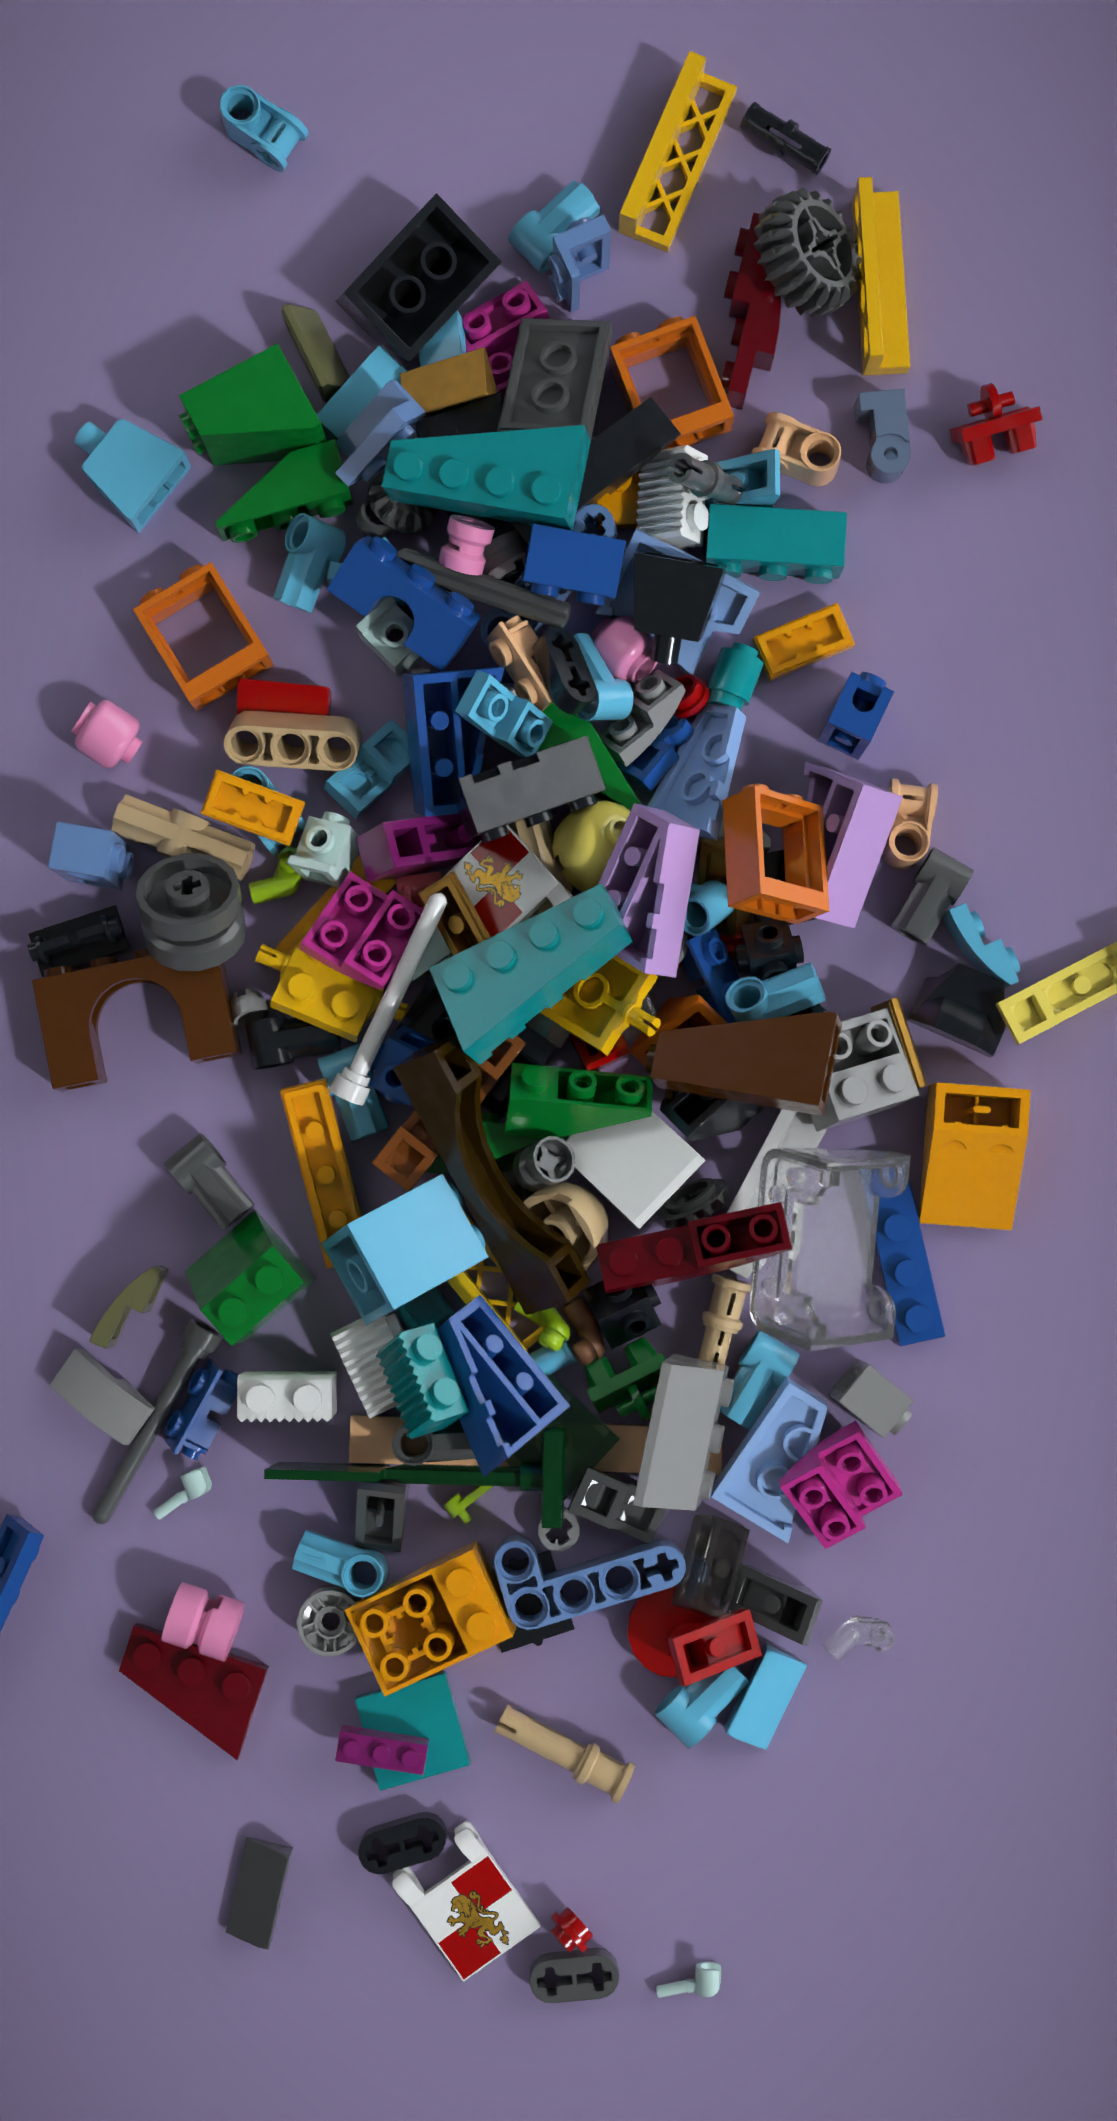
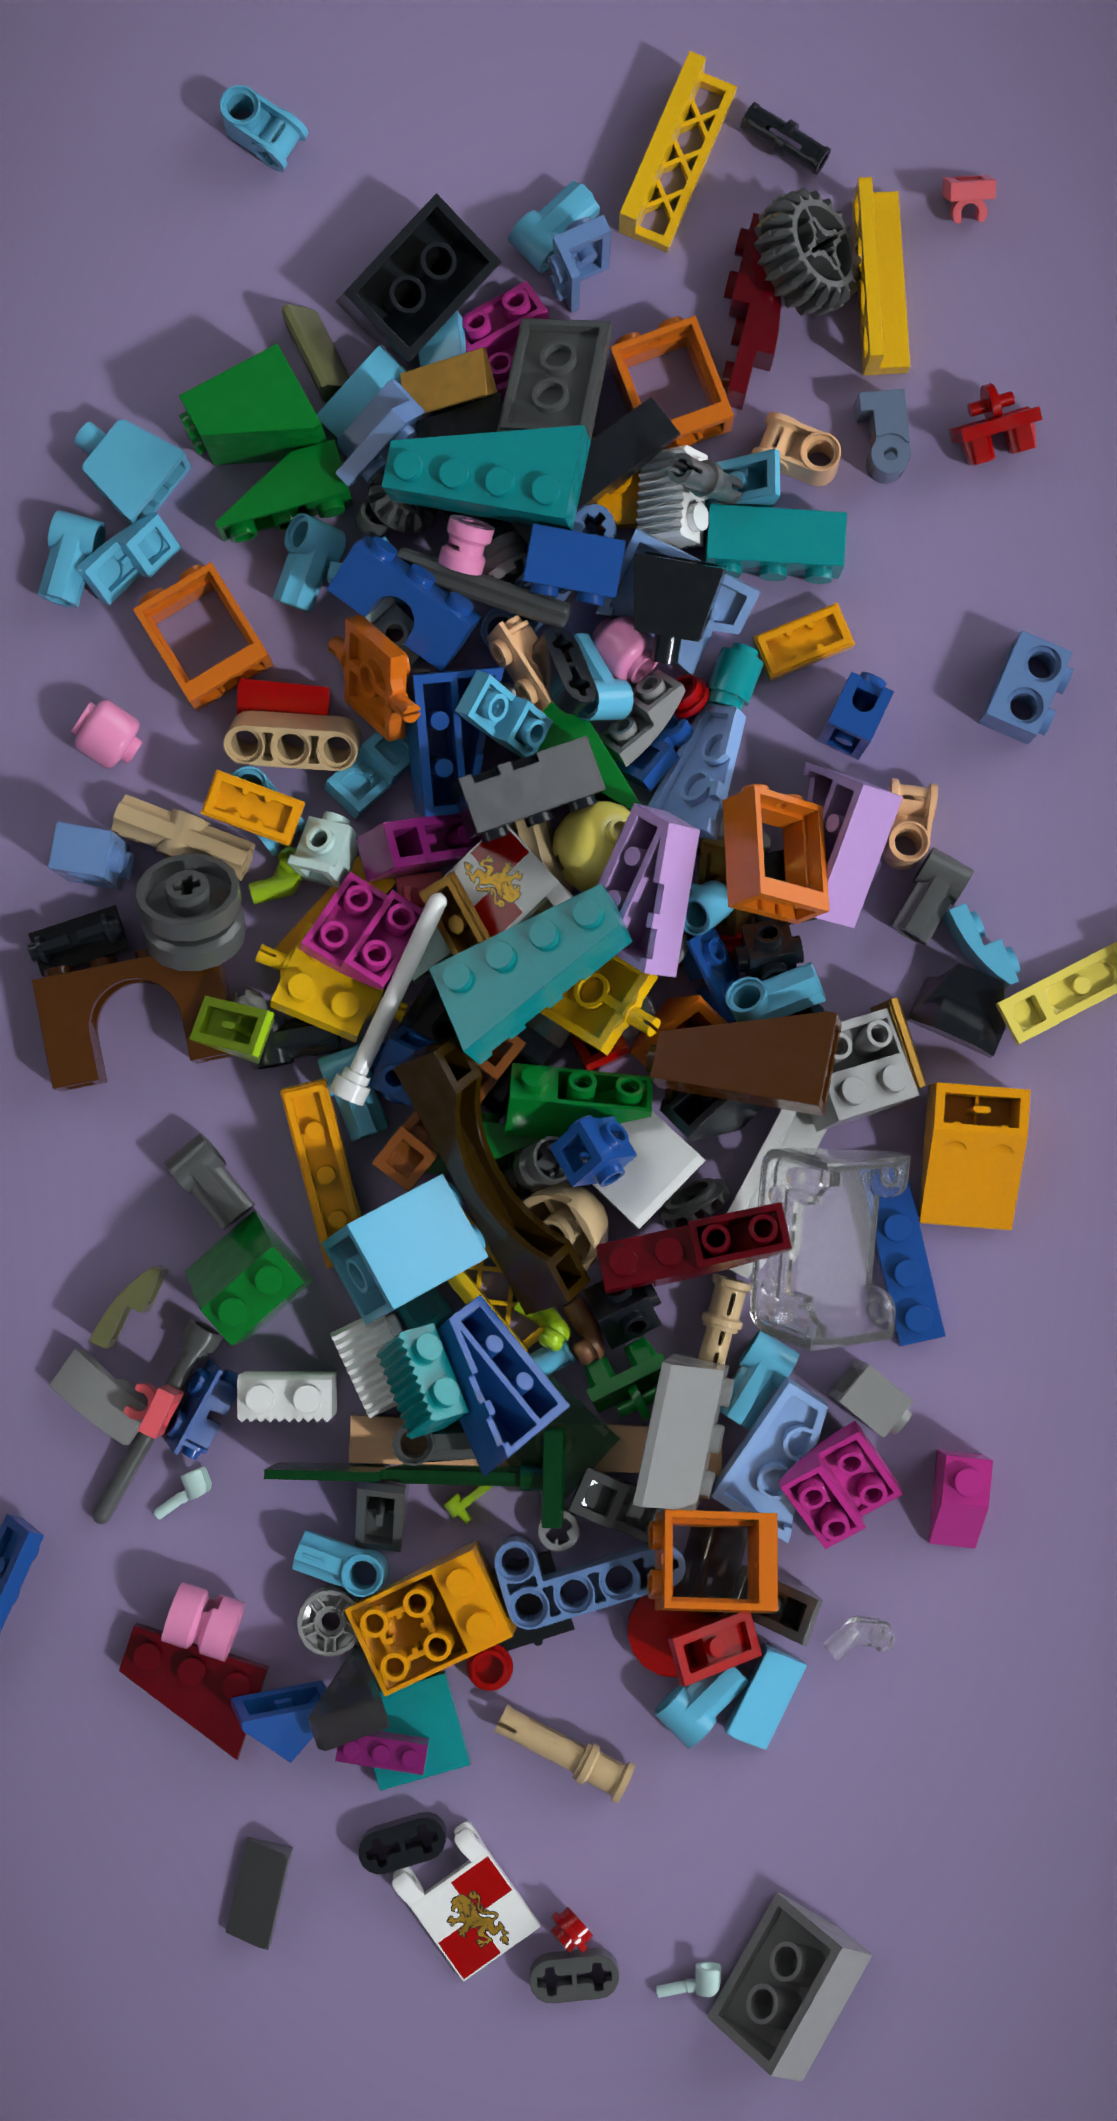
none -> medium azure piece [38,510,105,608]
none -> medium azure slope [76,512,182,605]
none -> coral tile [123,1383,185,1439]
none -> lime slope [189,995,274,1064]
none -> blue slope [231,1680,335,1763]
none -> clear smoke slope [308,1645,390,1751]
none -> orange plate [327,615,421,742]
none -> red plate [466,1644,513,1691]
none -> blue brick [549,1115,637,1187]
none -> orange window [647,1509,778,1613]
none -> light grey slope [707,1893,872,2082]
none -> dark pink slope [928,1449,993,1549]
none -> coral tile [942,174,996,223]
none -> medium blue brick [978,630,1074,745]

